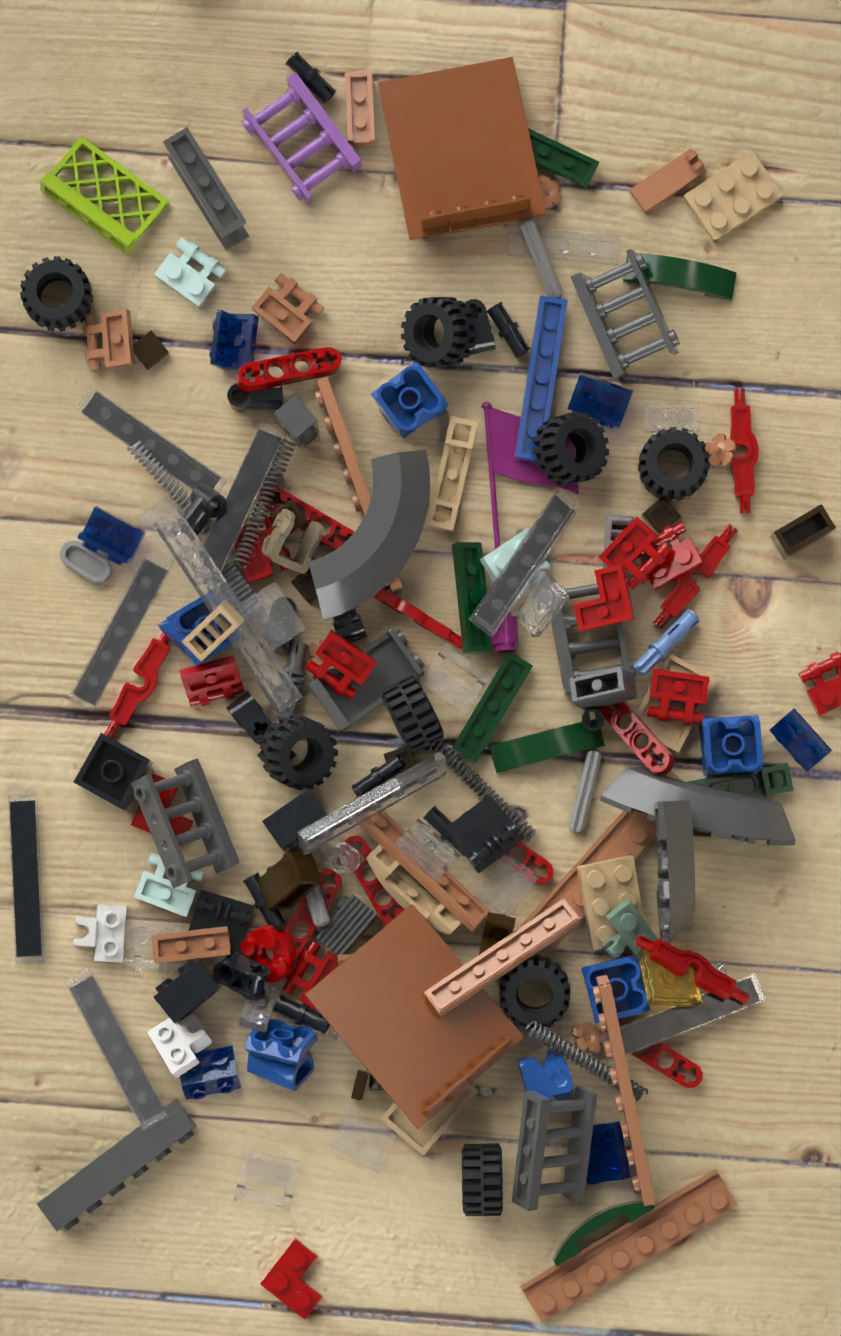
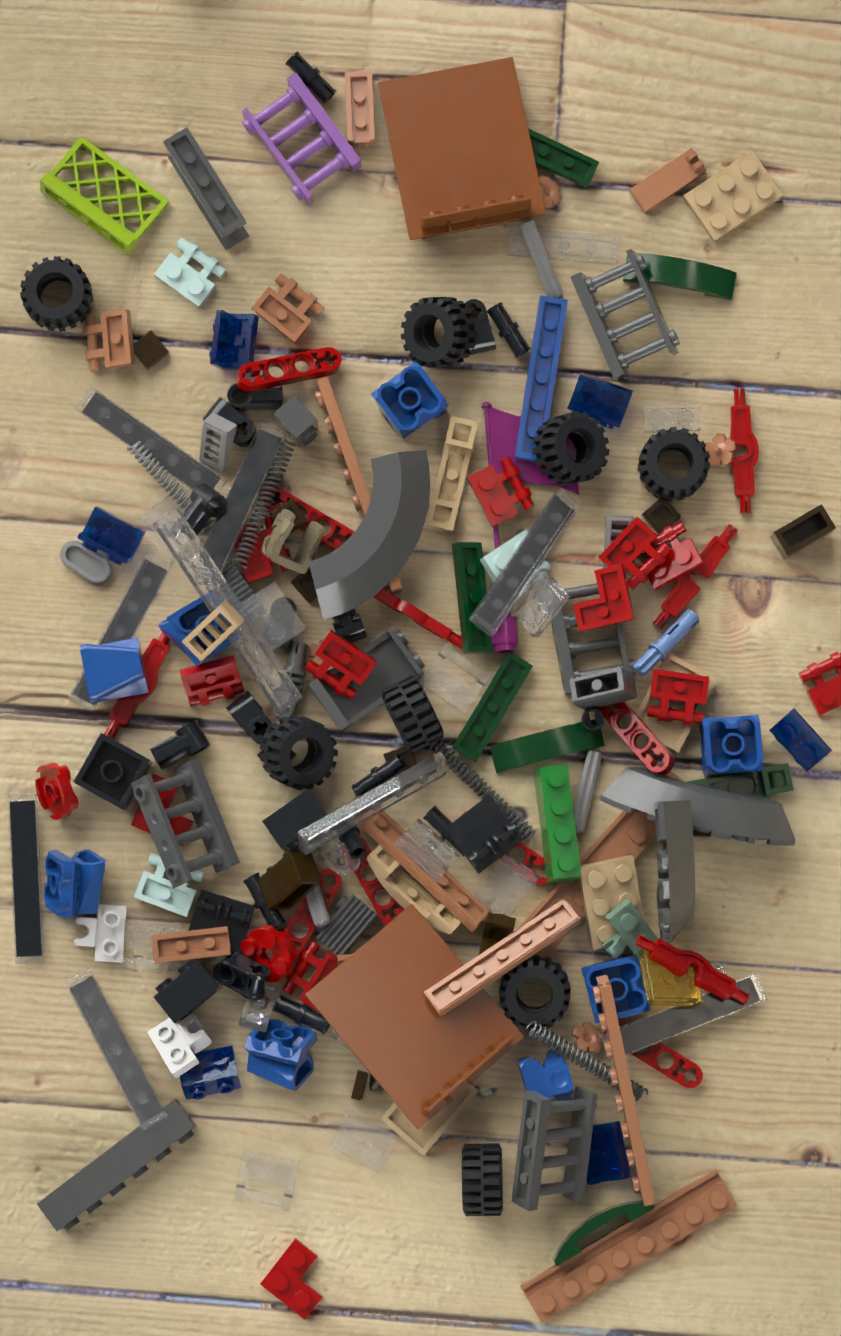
none -> red plate [35,762,79,820]
none -> blue piece [44,849,106,918]
none -> blue piece [80,637,148,703]
none -> black piece [150,720,210,770]
none -> light grey slope [199,413,237,473]
none -> black piece [202,397,256,447]
none -> black pin [331,808,367,859]
none -> red plate [467,456,535,528]
none -> green brick [534,765,581,884]

